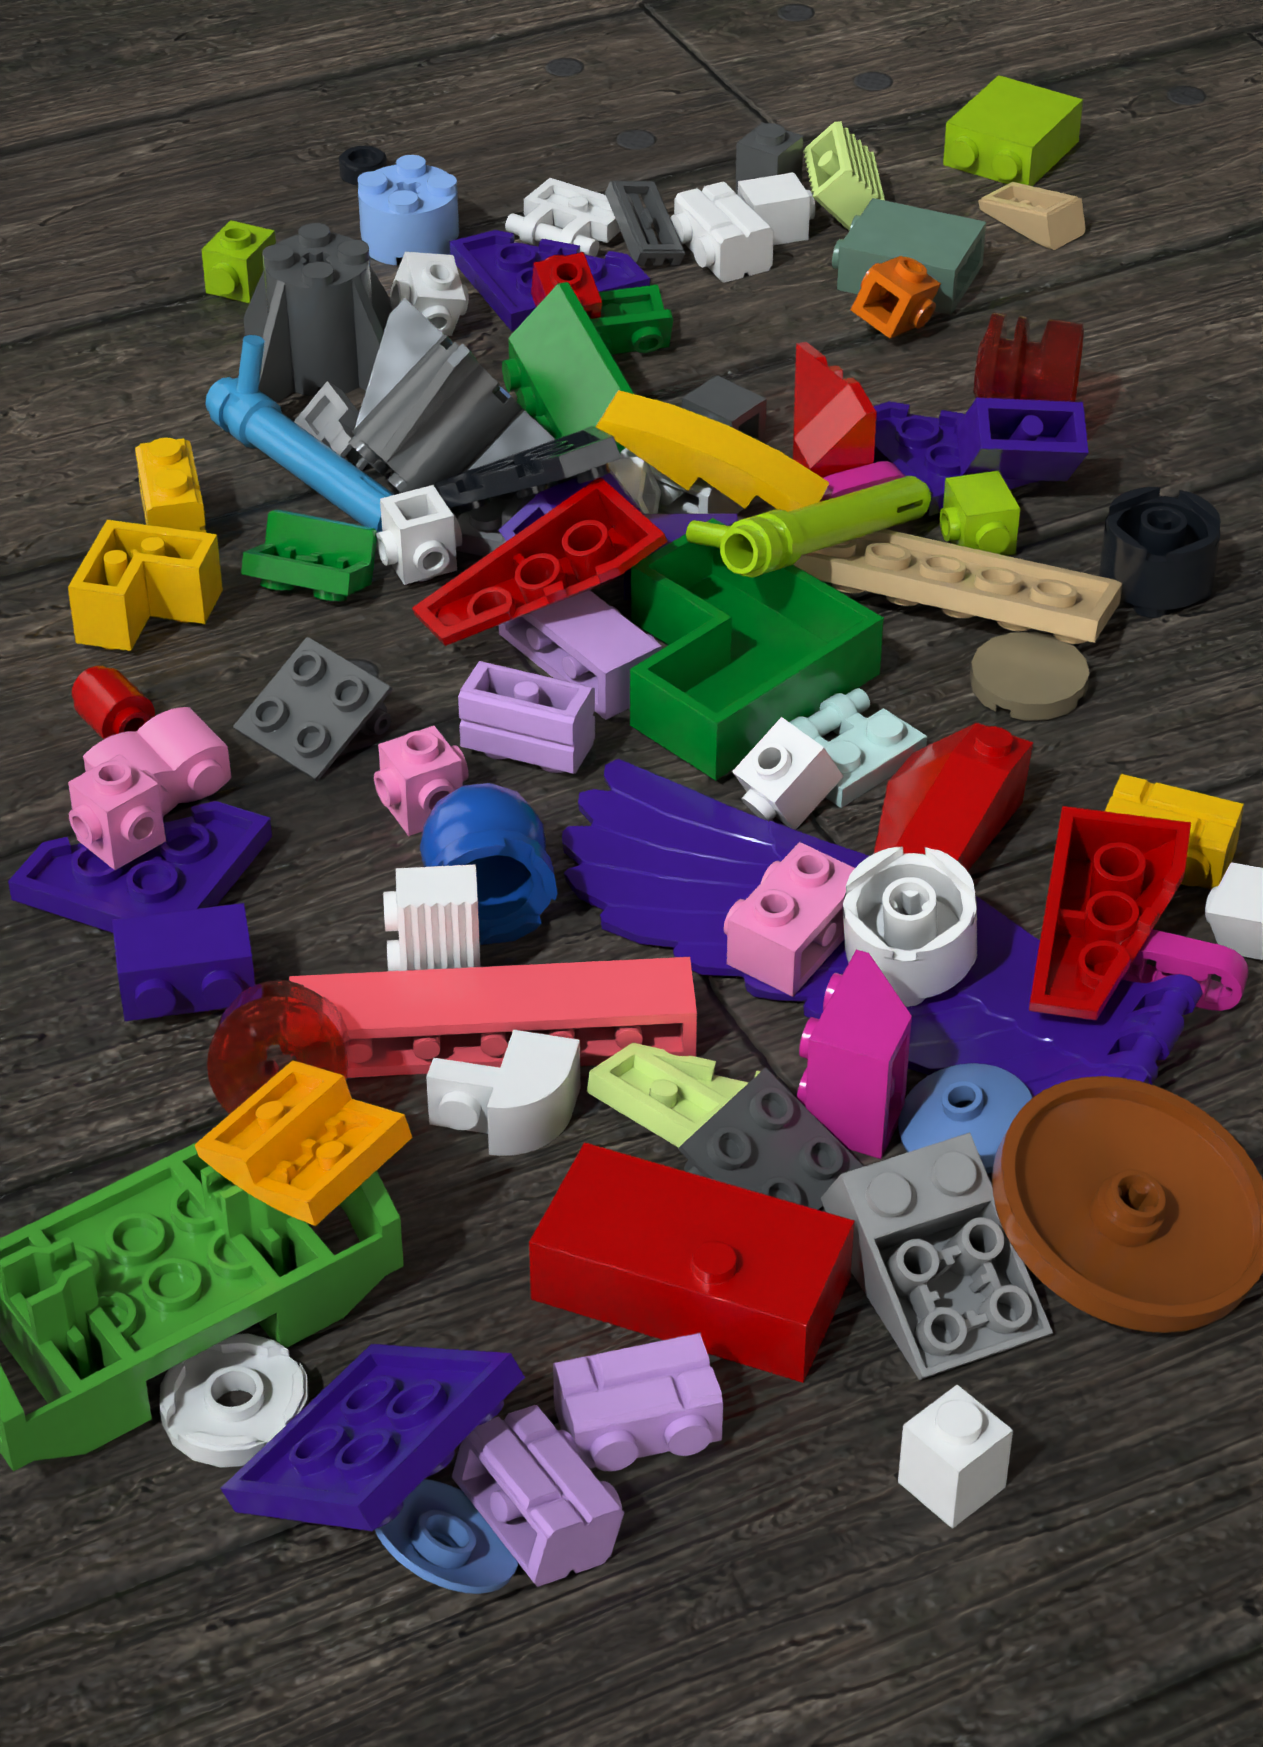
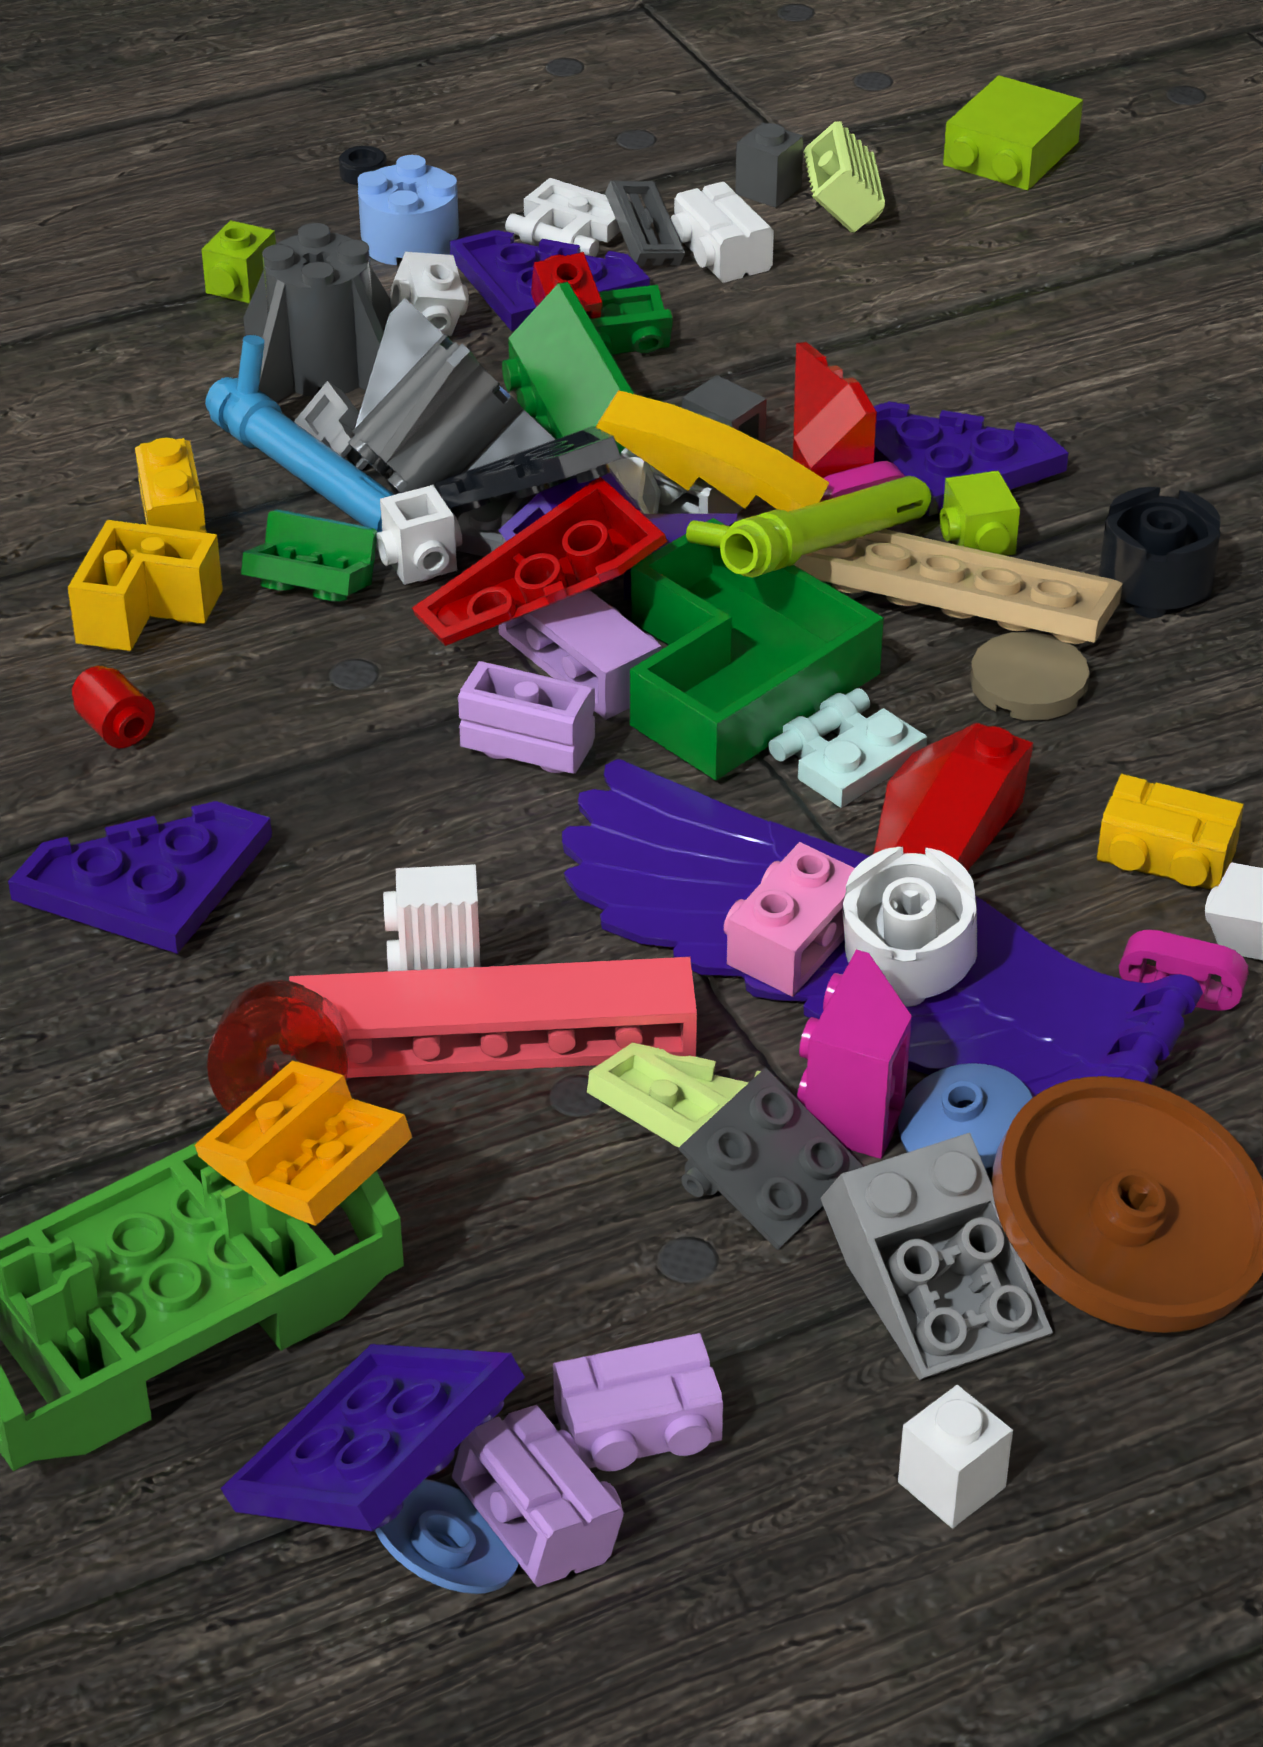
bright pink brick [68,754,166,870] -> none
bright pink brick [83,707,232,817] -> none
dark purple brick [112,903,257,1021] -> none
white tile [160,1334,309,1468] -> none
dark grey hinge [233,637,393,782] -> none
bright pink brick [374,726,468,836] -> none
blue tile [420,783,558,945] -> none
white brick [426,1030,581,1156] -> none
red brick [529,1142,855,1383] -> none
white brick [732,717,843,830] -> none
white brick [738,172,815,246] -> none
sand green brick [832,198,986,315] -> none
orange brick [850,256,941,339] -> none
dark purple brick [957,397,1089,482] -> none
clear red wheel [973,312,1084,402] -> none
tan slope [978,182,1086,250] -> none
red wedge [1029,806,1191,1020] -> none

